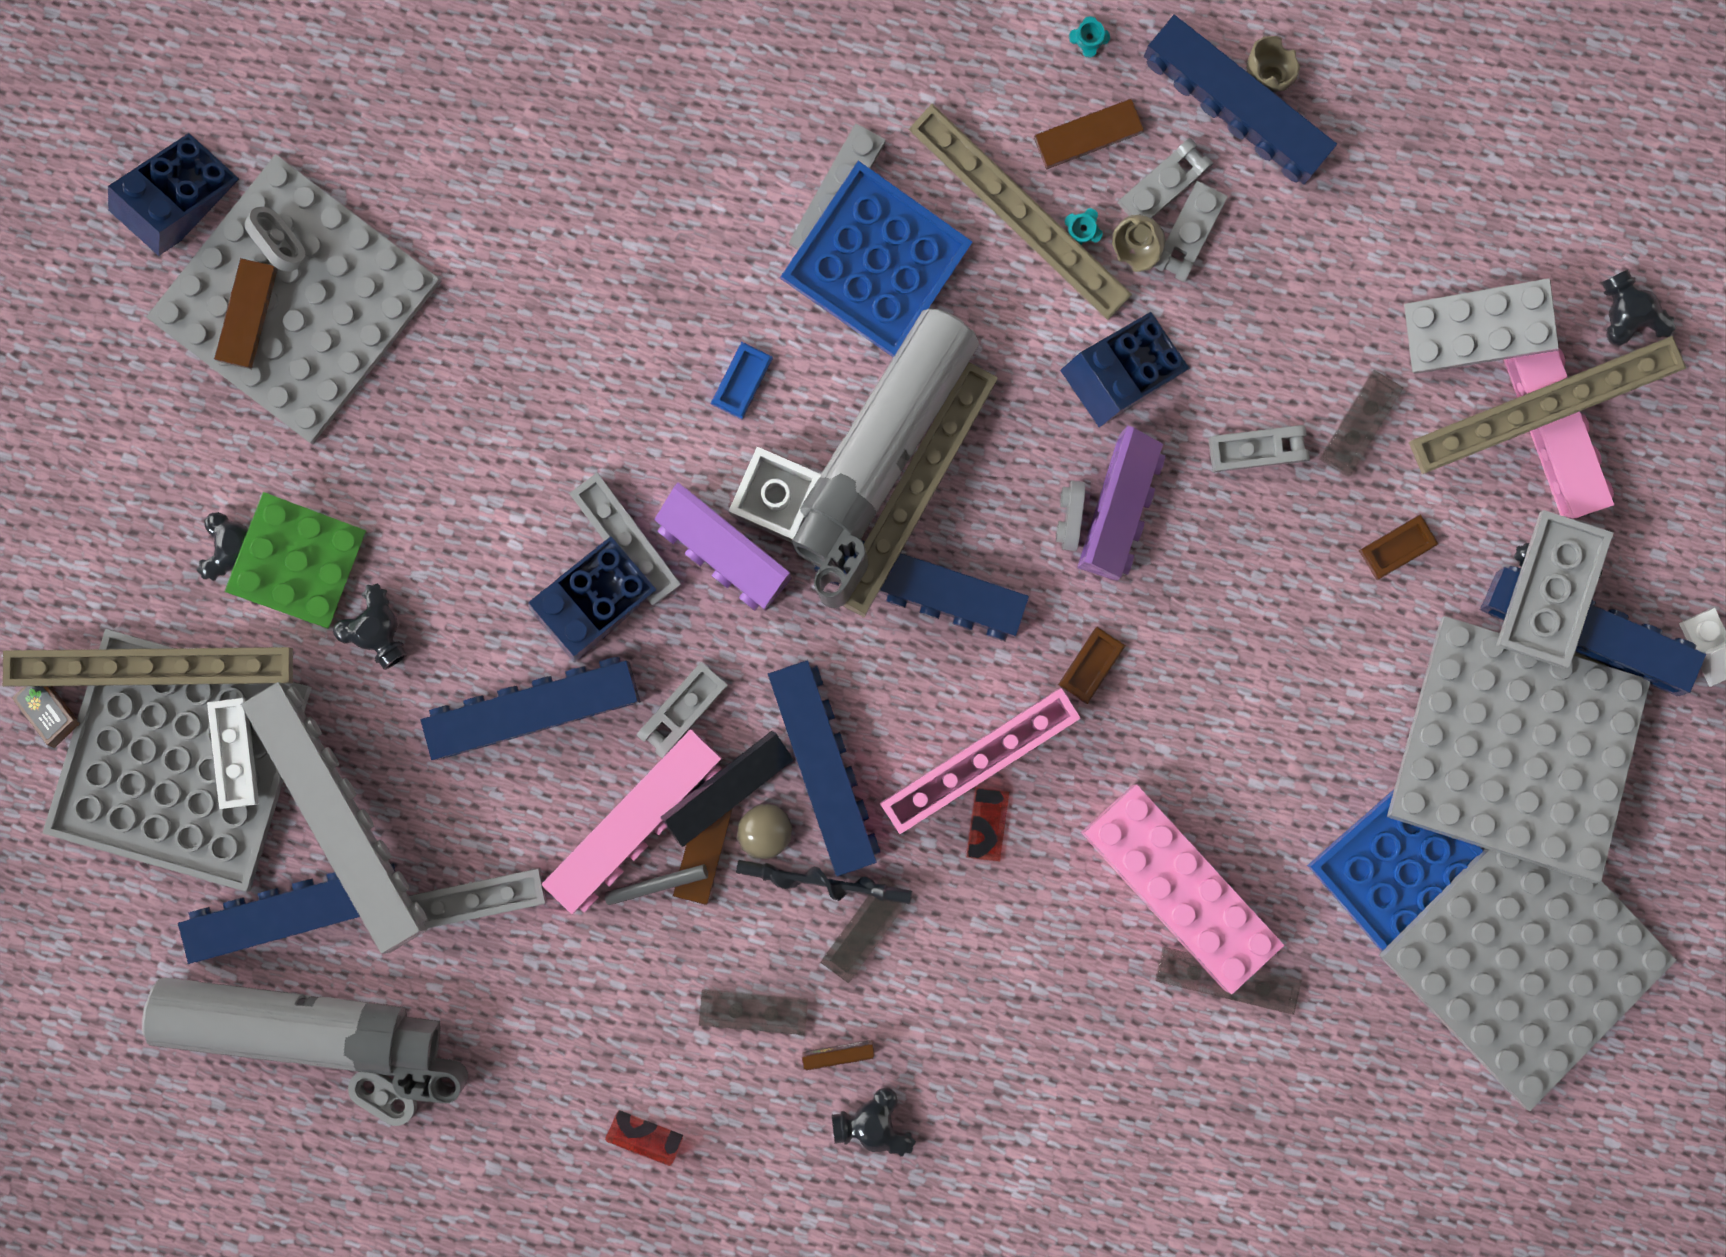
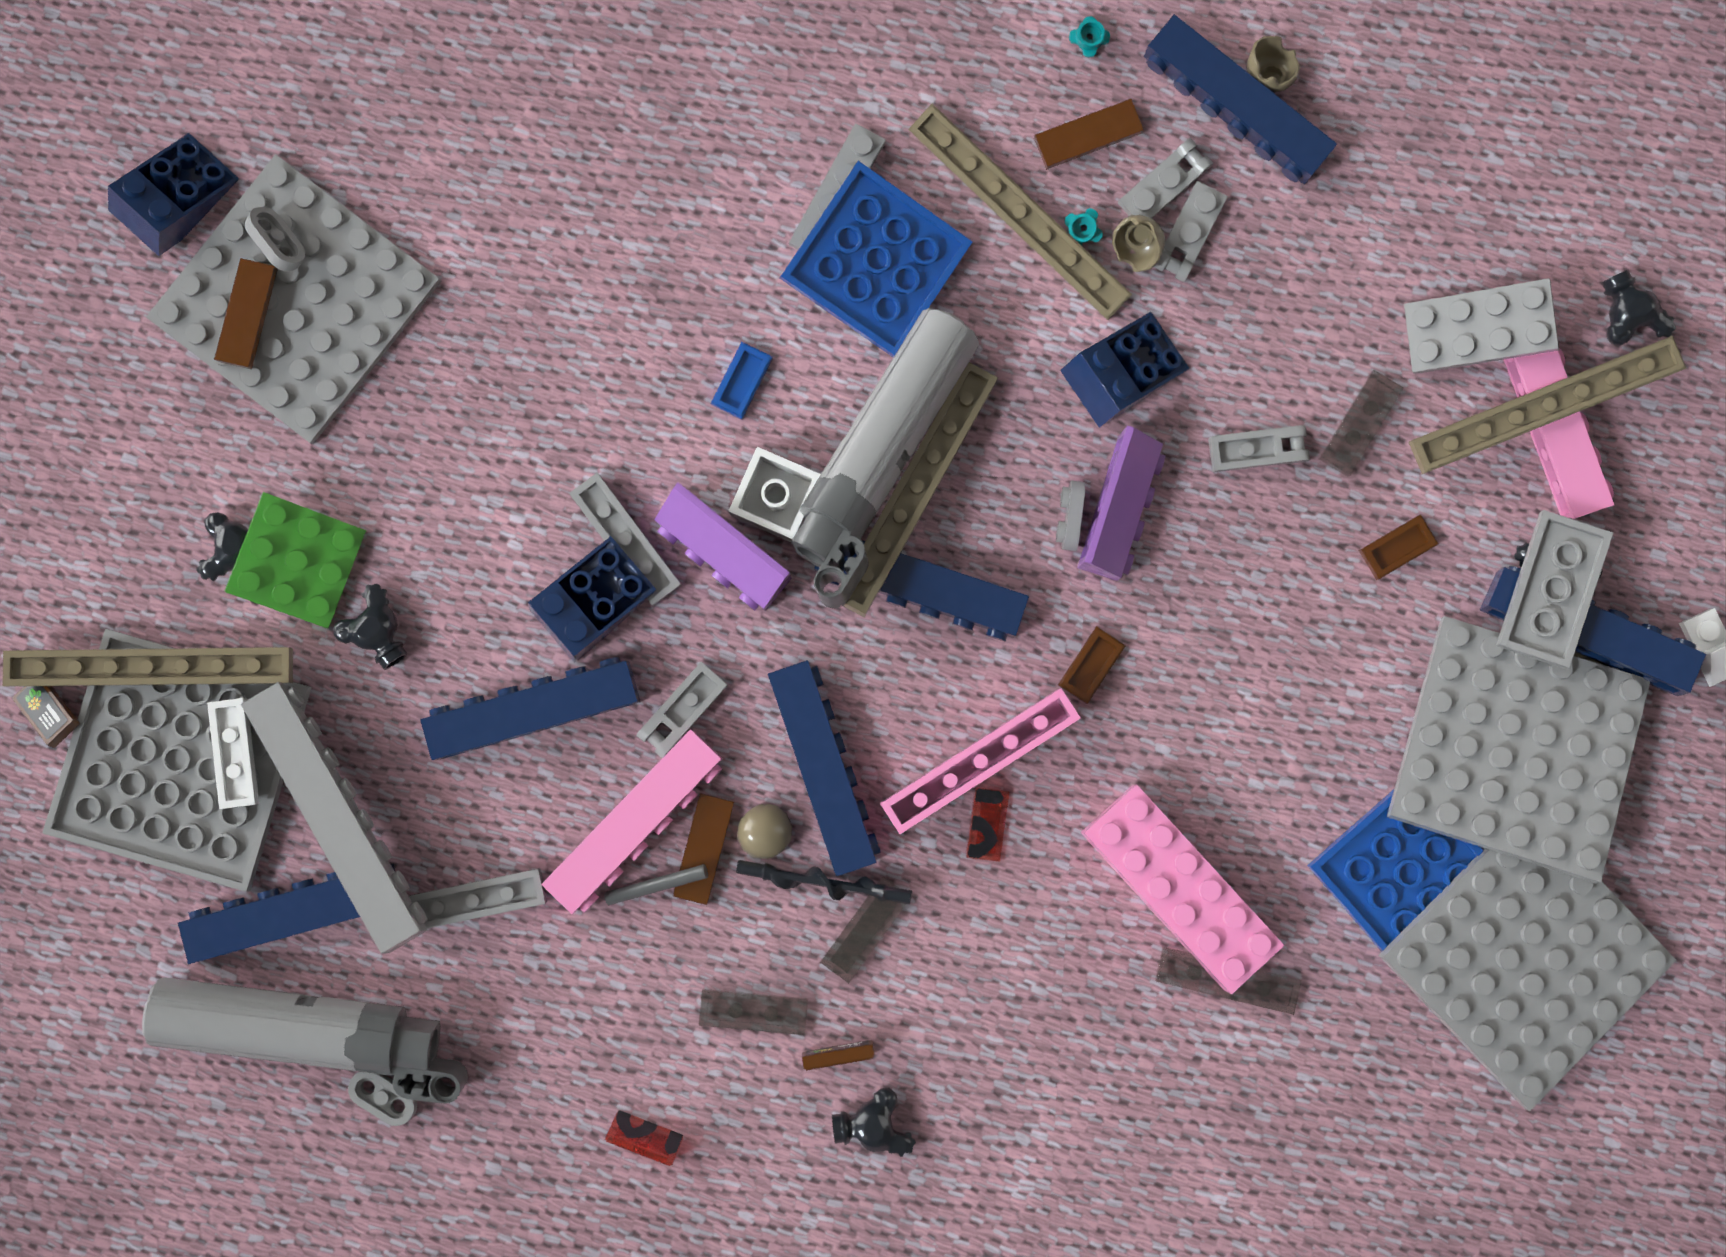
black tile [660,731,793,847] -> none

